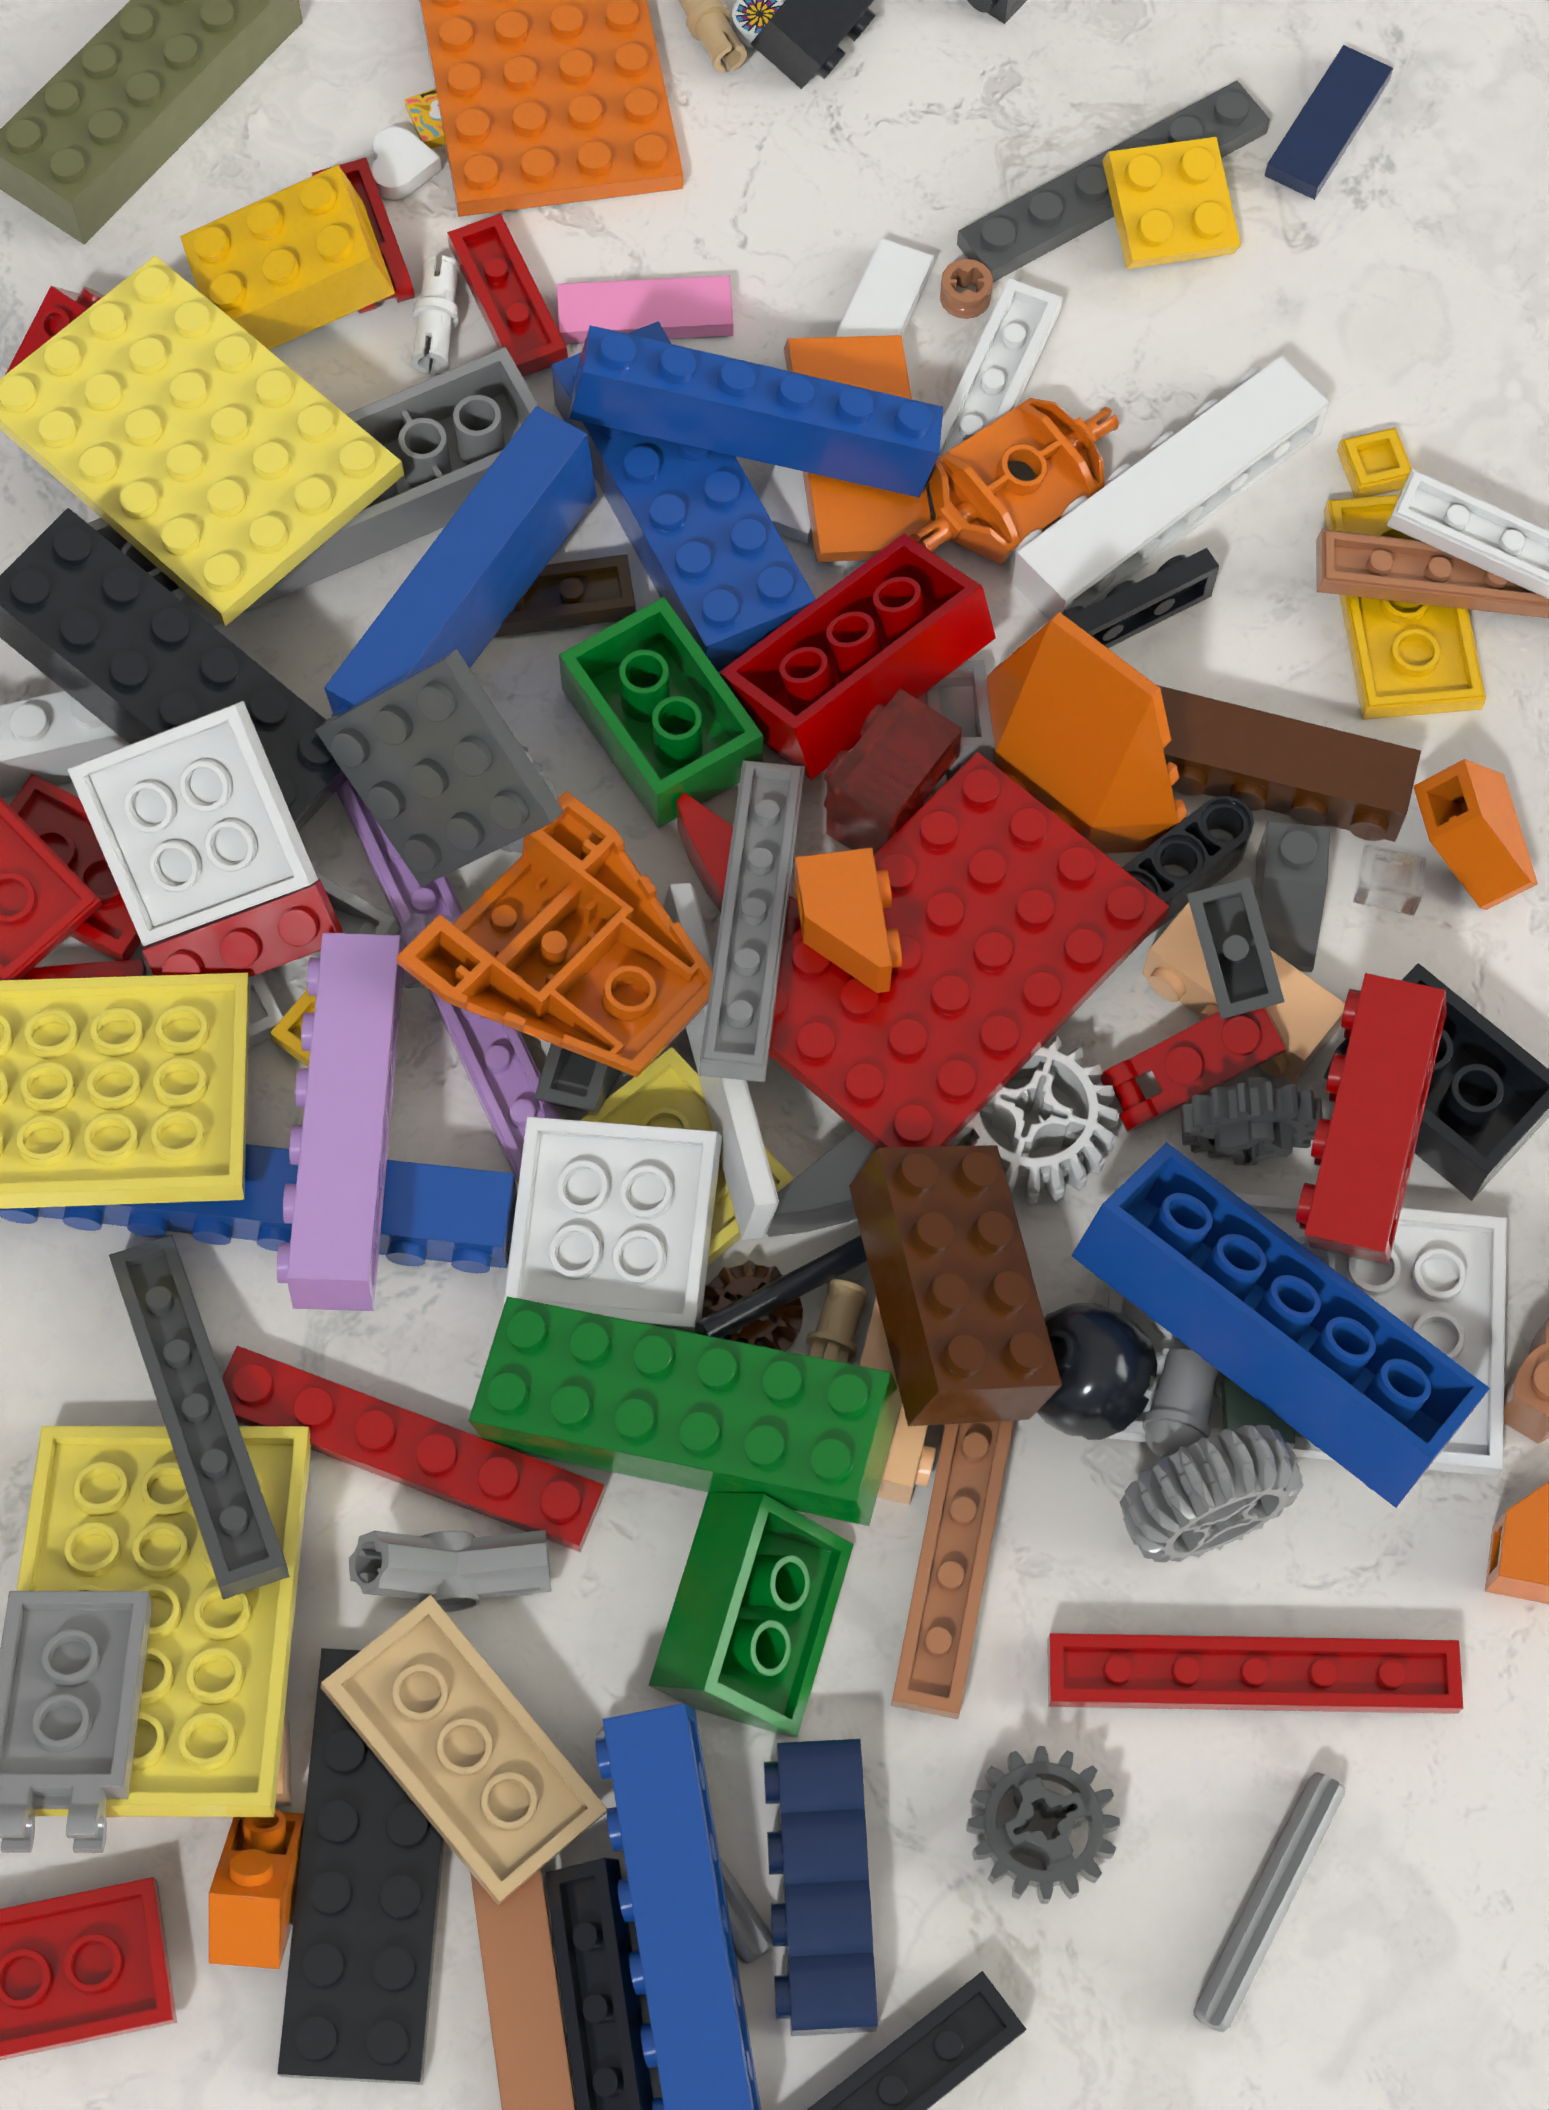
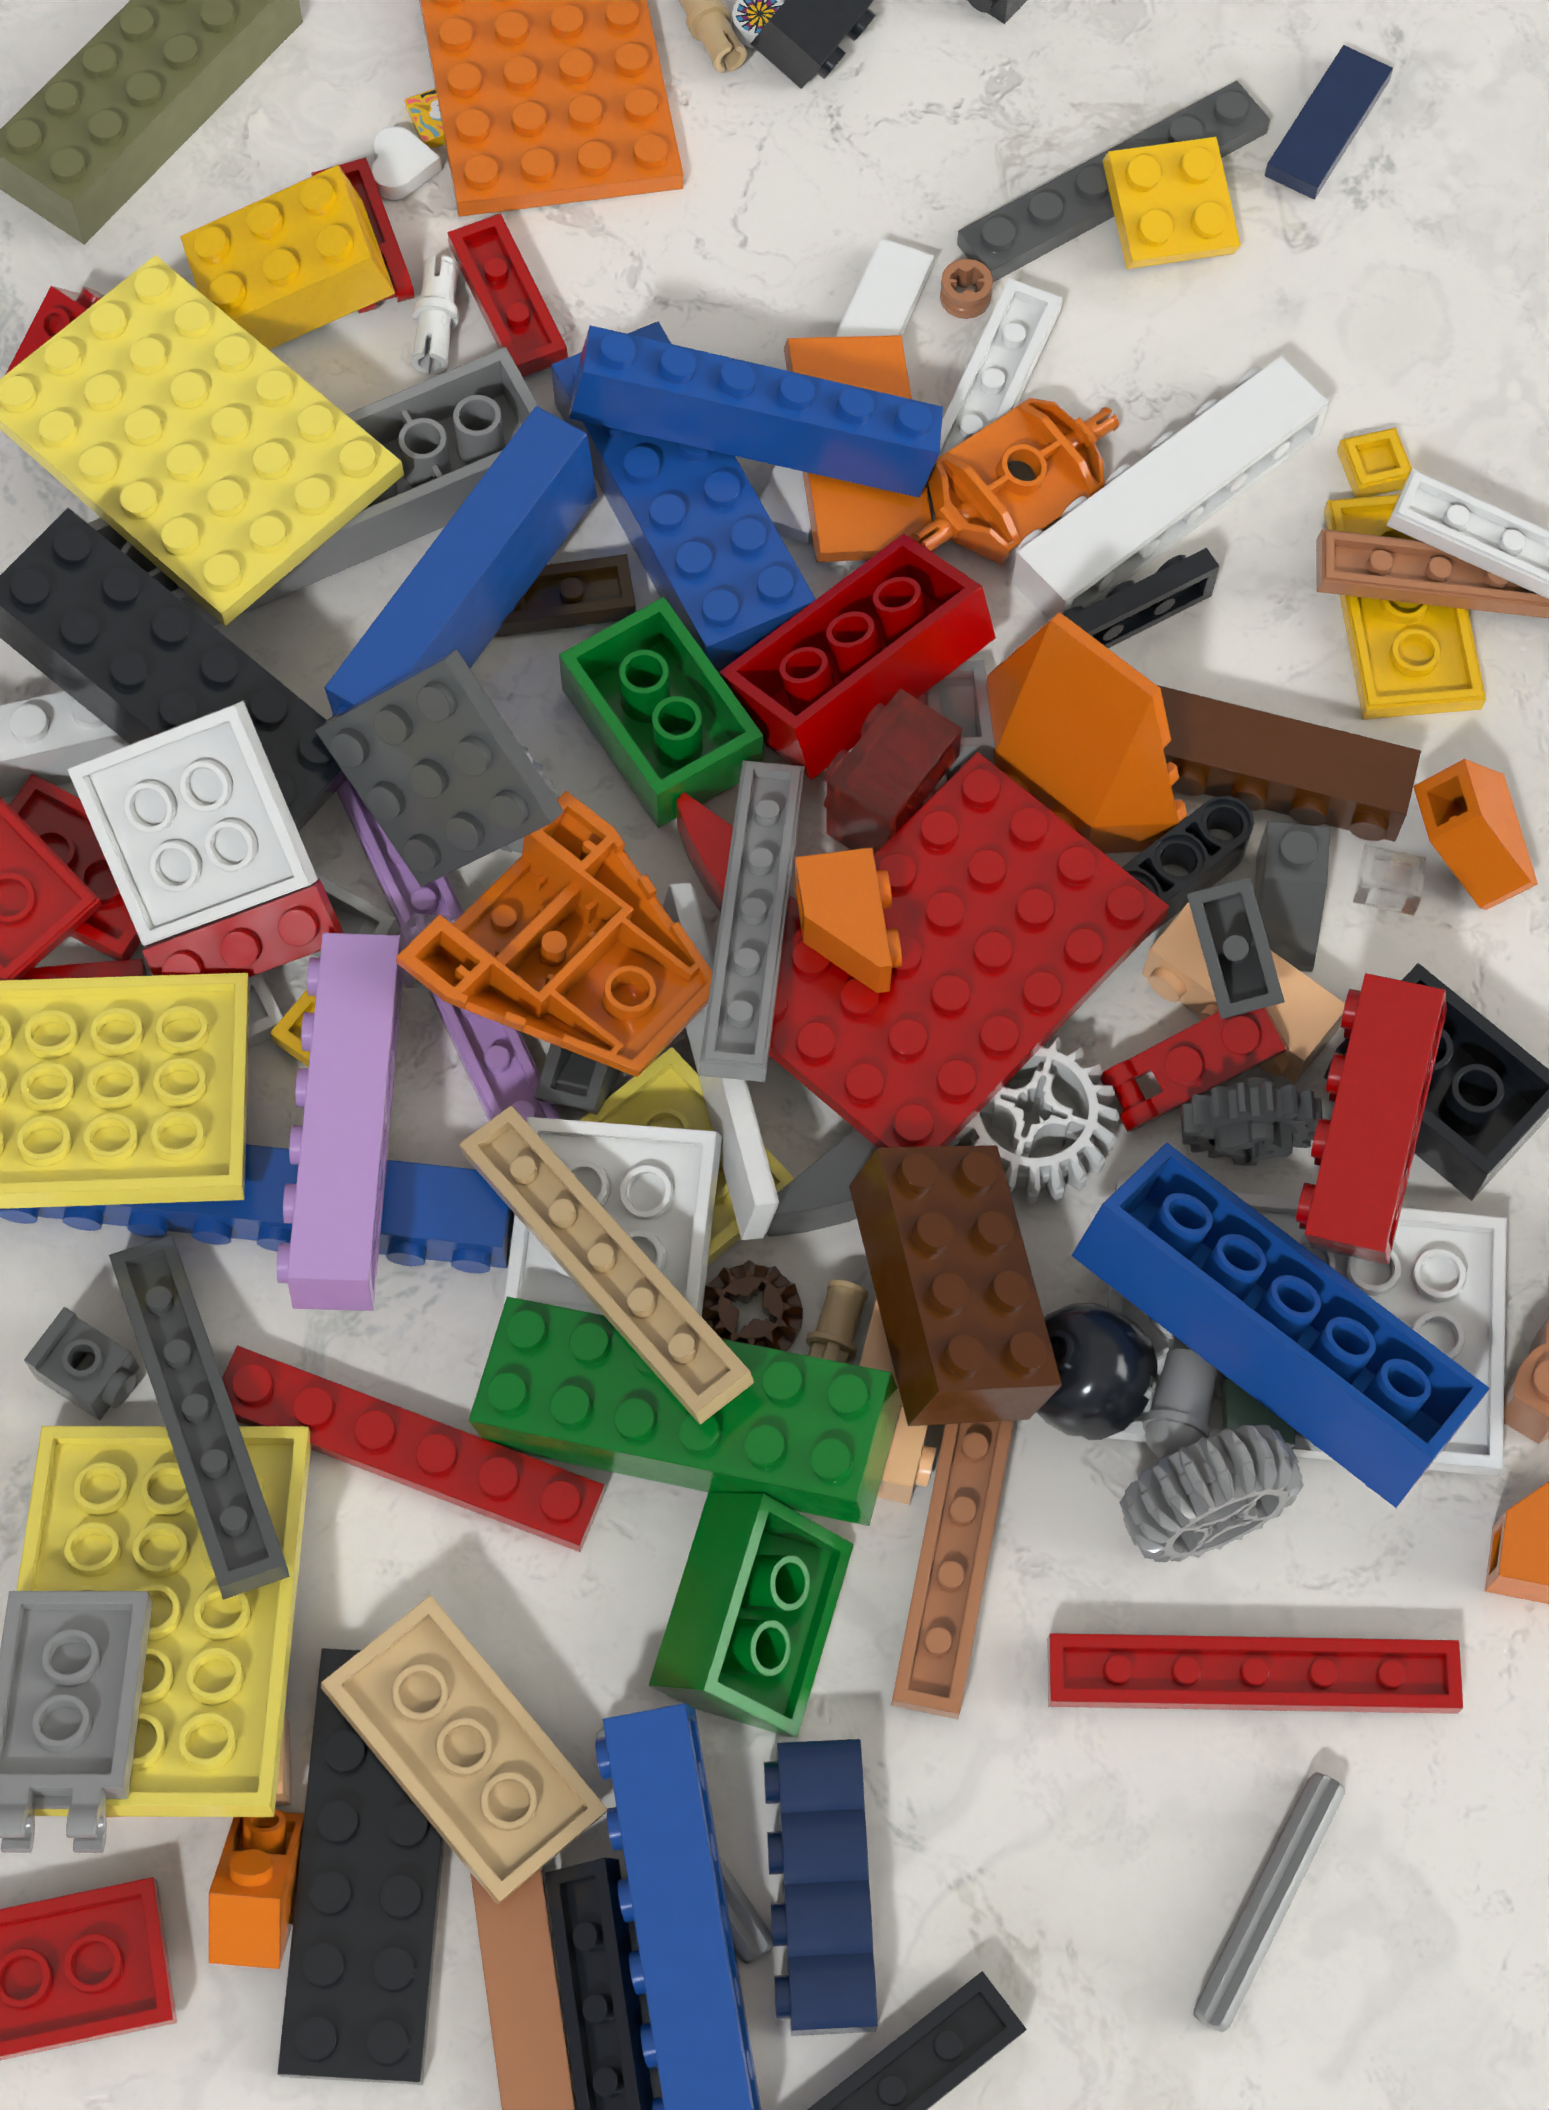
light grey piece [349,1530,551,1612] -> none
bright pink tile [557,275,733,344] -> none
black bar [695,1235,867,1339] -> none
dark grey gear [966,1746,1120,1904] -> none
none -> dark grey brick [24,1306,140,1420]
none -> tan plate [459,1105,754,1425]

